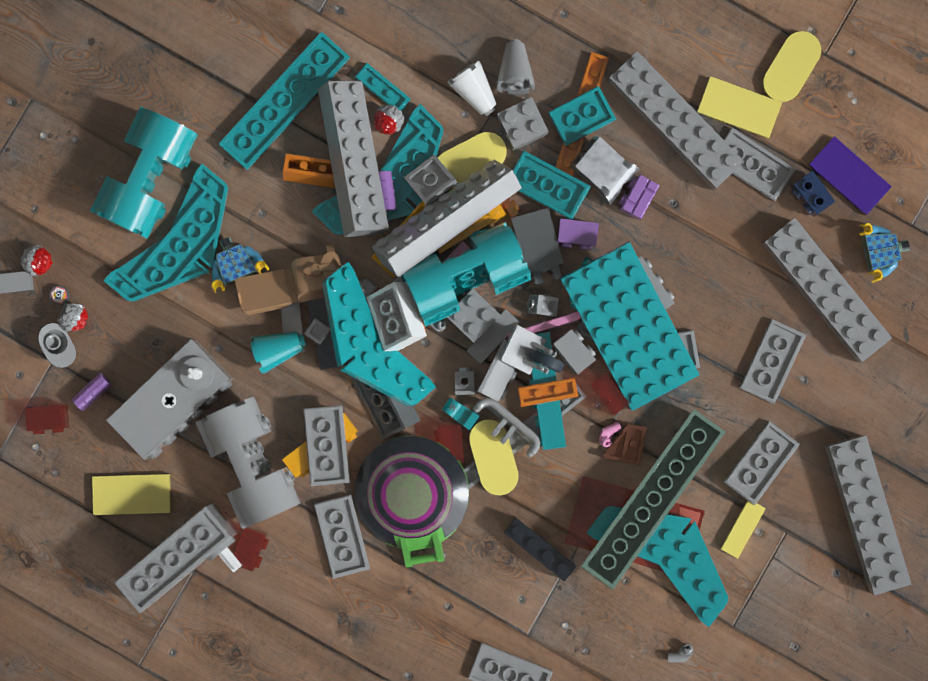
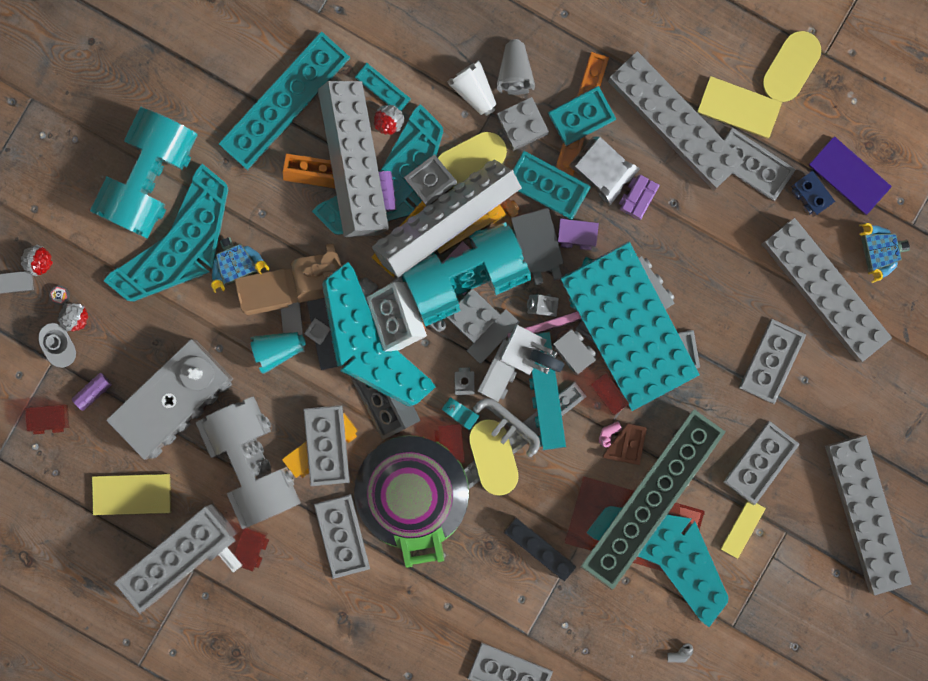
orange tile [518,377,578,407] -> none

